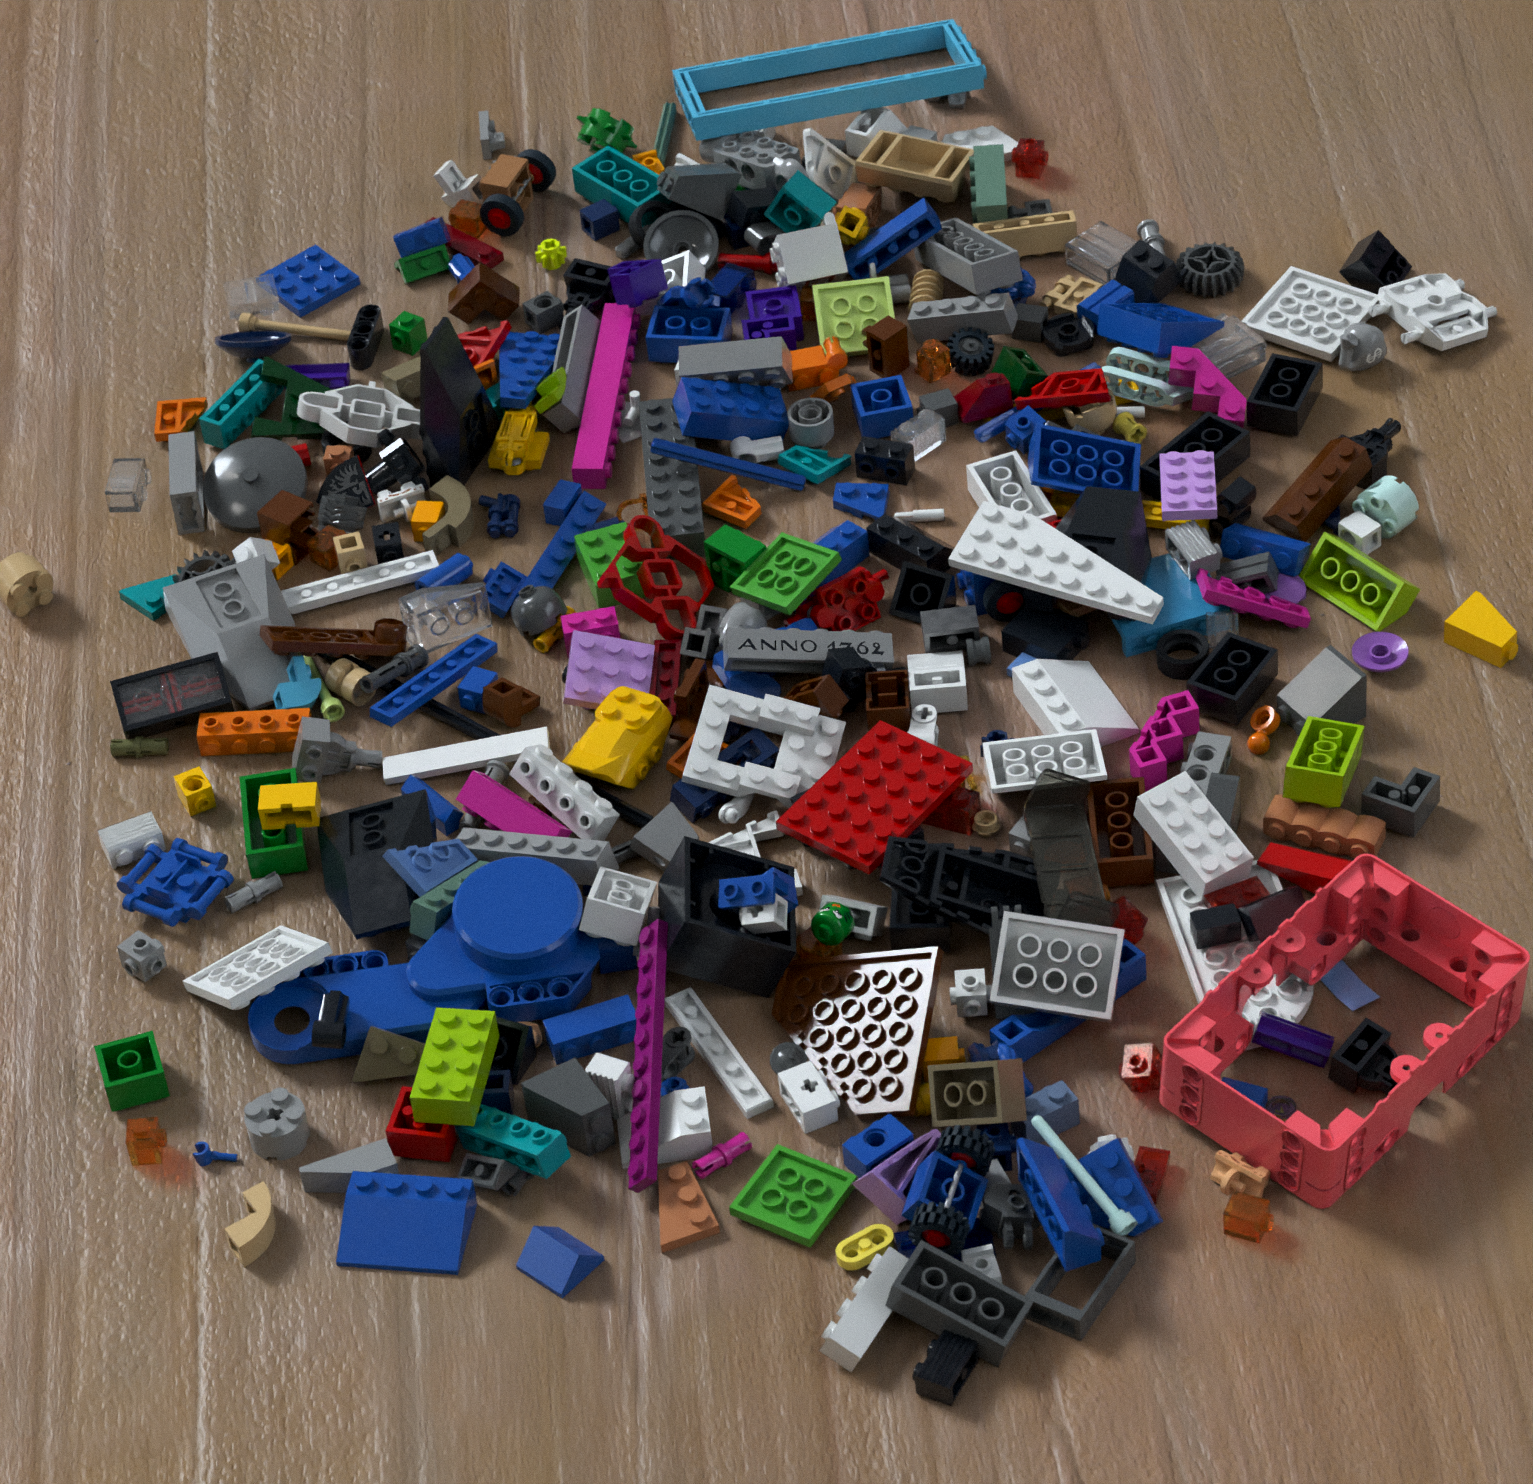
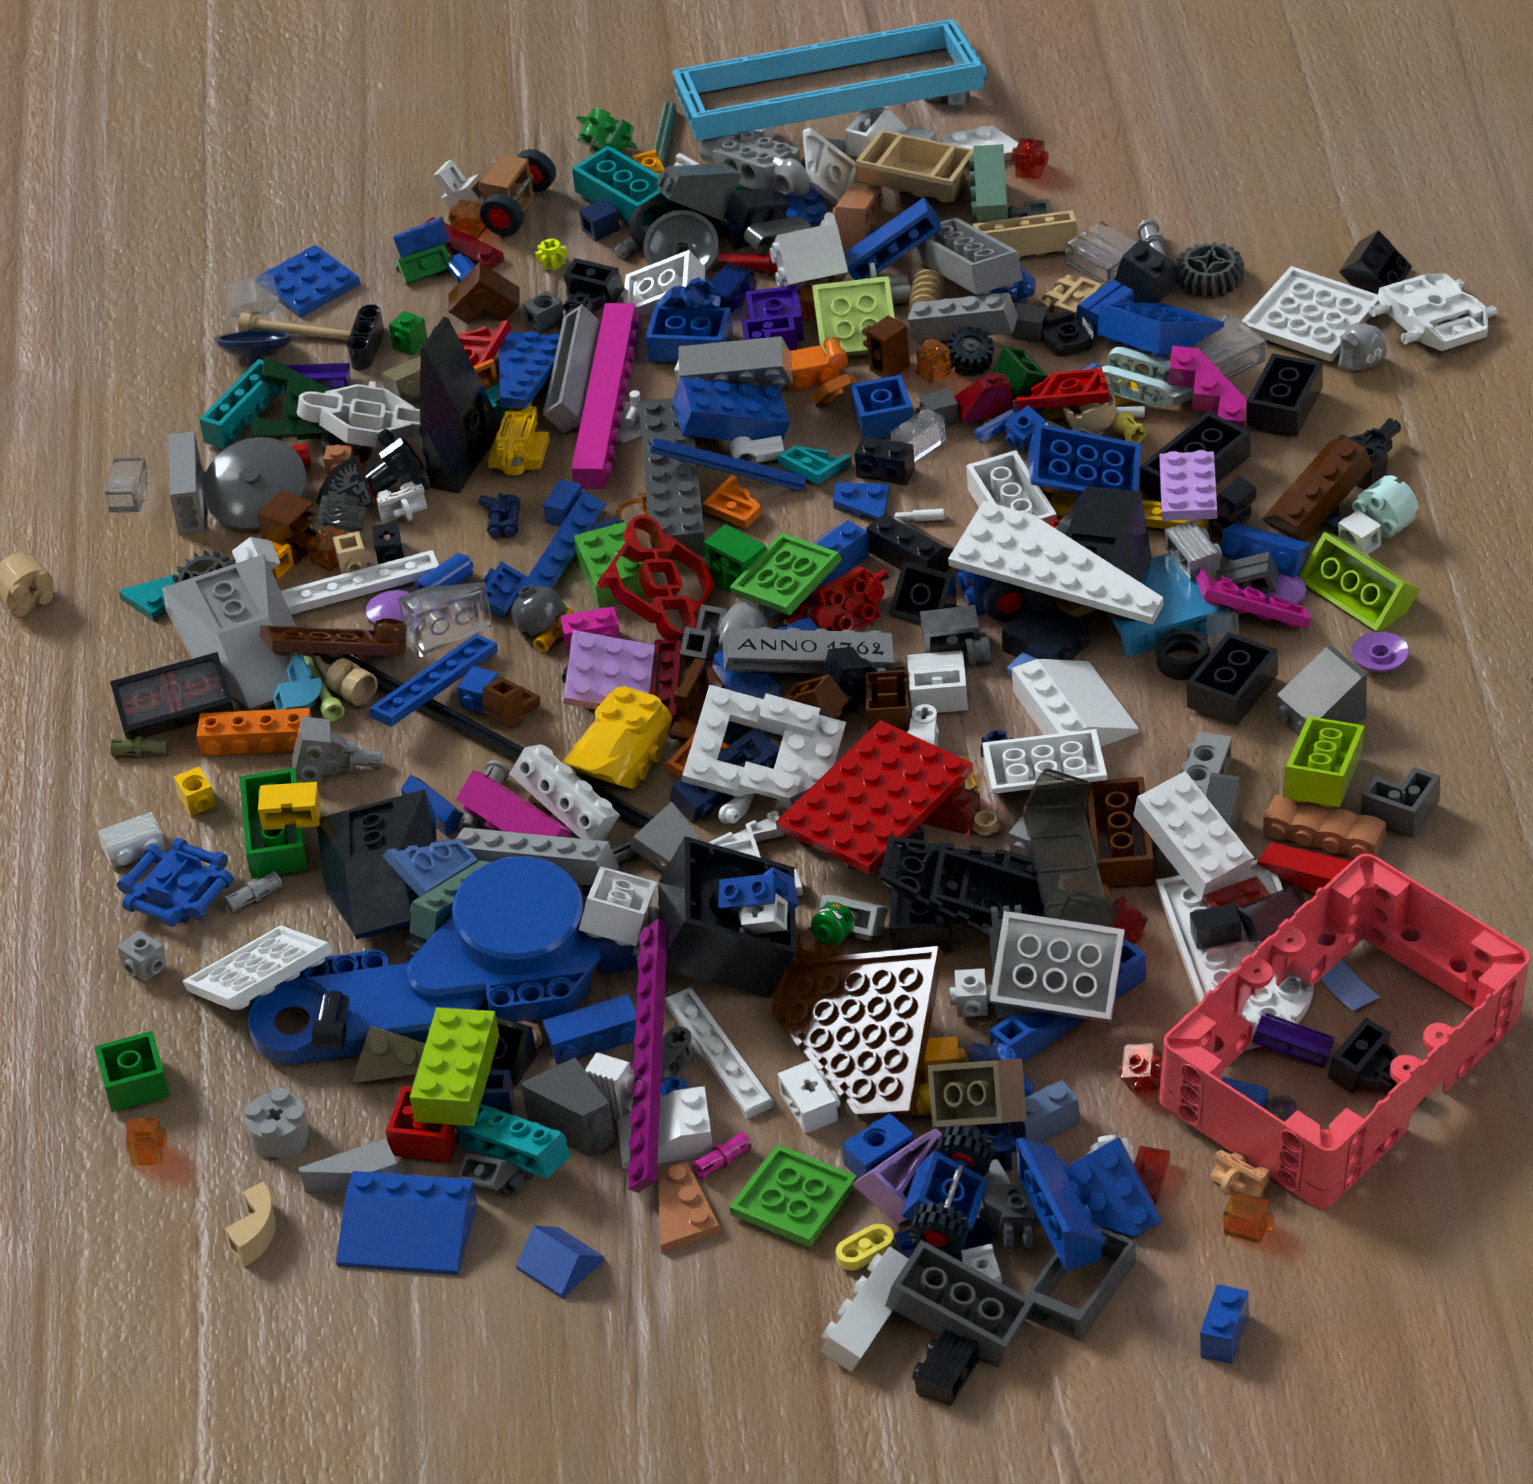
orange wing [154,397,208,442] -> none
blue hand [193,1142,238,1166] -> none
dark grey pin [360,644,429,693] -> none
white tile [383,727,550,785] -> none
light orange brick [410,500,445,542] -> none
dark tan arch [422,475,474,556] -> none
light grey hinge [479,111,505,160] -> none
lime slope [534,366,566,414] -> none
dark purple brick [607,259,668,308] -> none
teal brick [763,170,837,233] -> none
dark grey hat [770,1042,807,1075] -> none
light grey piece [787,398,835,449] -> none
yellow brick [835,205,870,246] -> none
light aqua piece [1031,1115,1137,1236] -> none
dark pink brick [1129,690,1200,791] -> none
orange plate [1247,705,1280,755] -> none
yellow slope [1444,591,1518,668] -> none
none -> medium lavender dish [366,590,420,624]
none -> blue brick [1200,1284,1249,1364]

